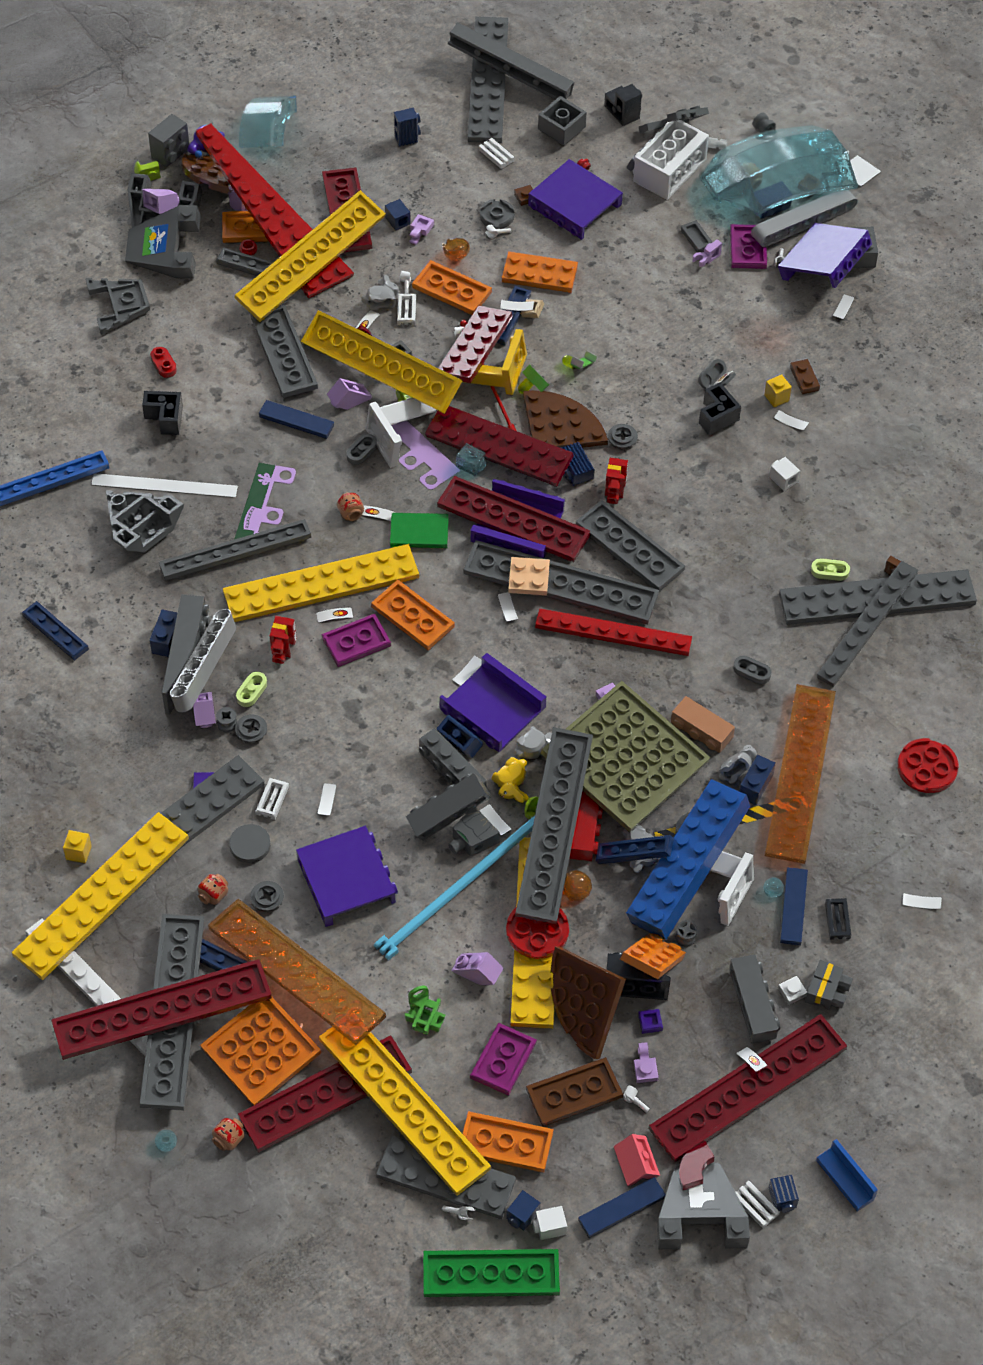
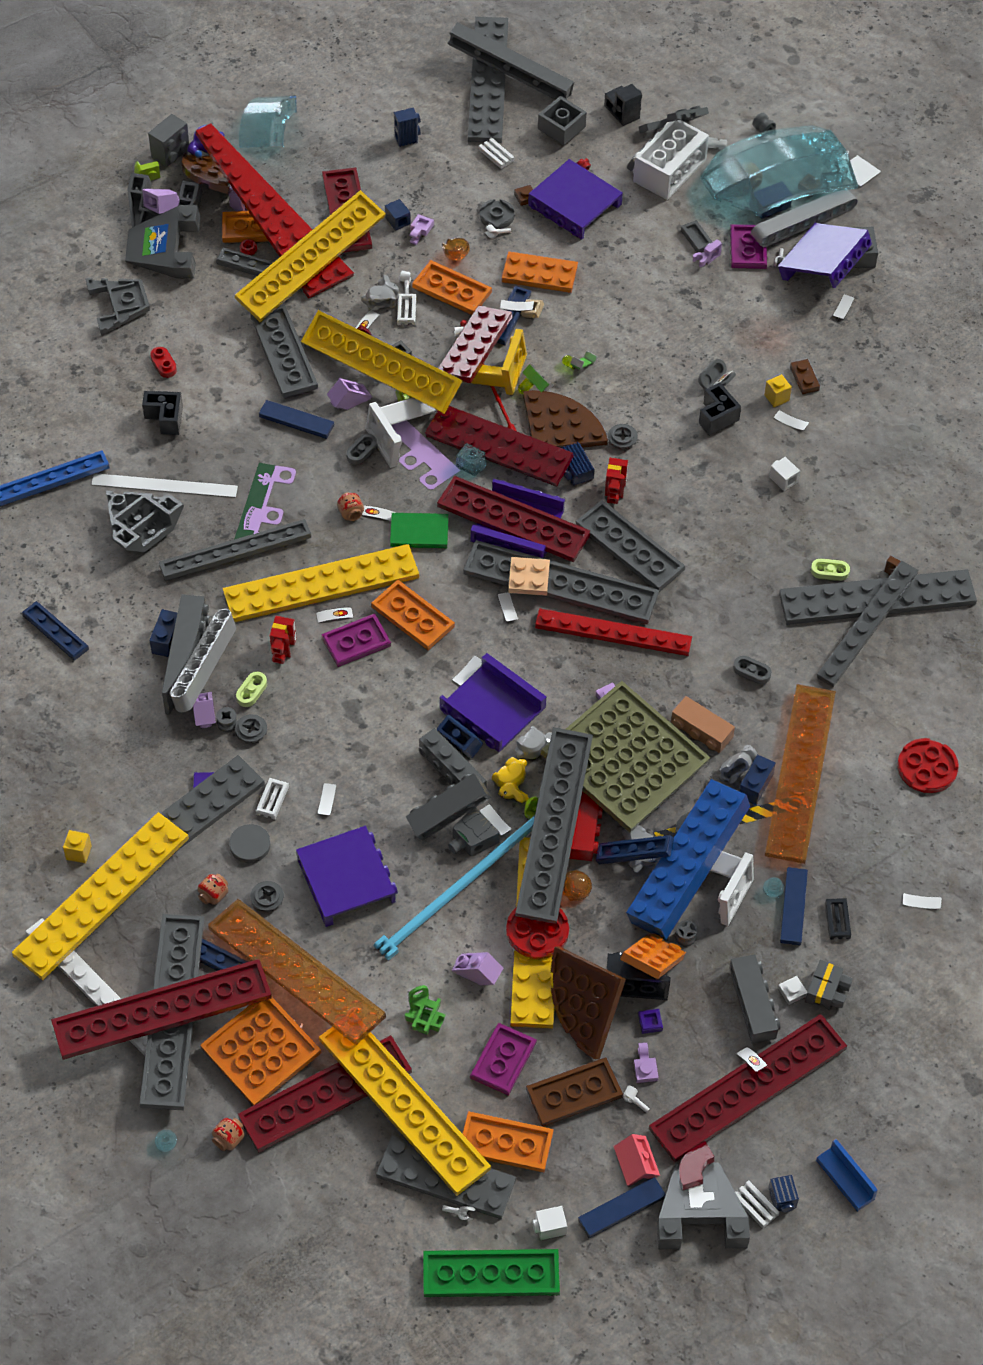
dark blue brick [506,1190,541,1231] -> none

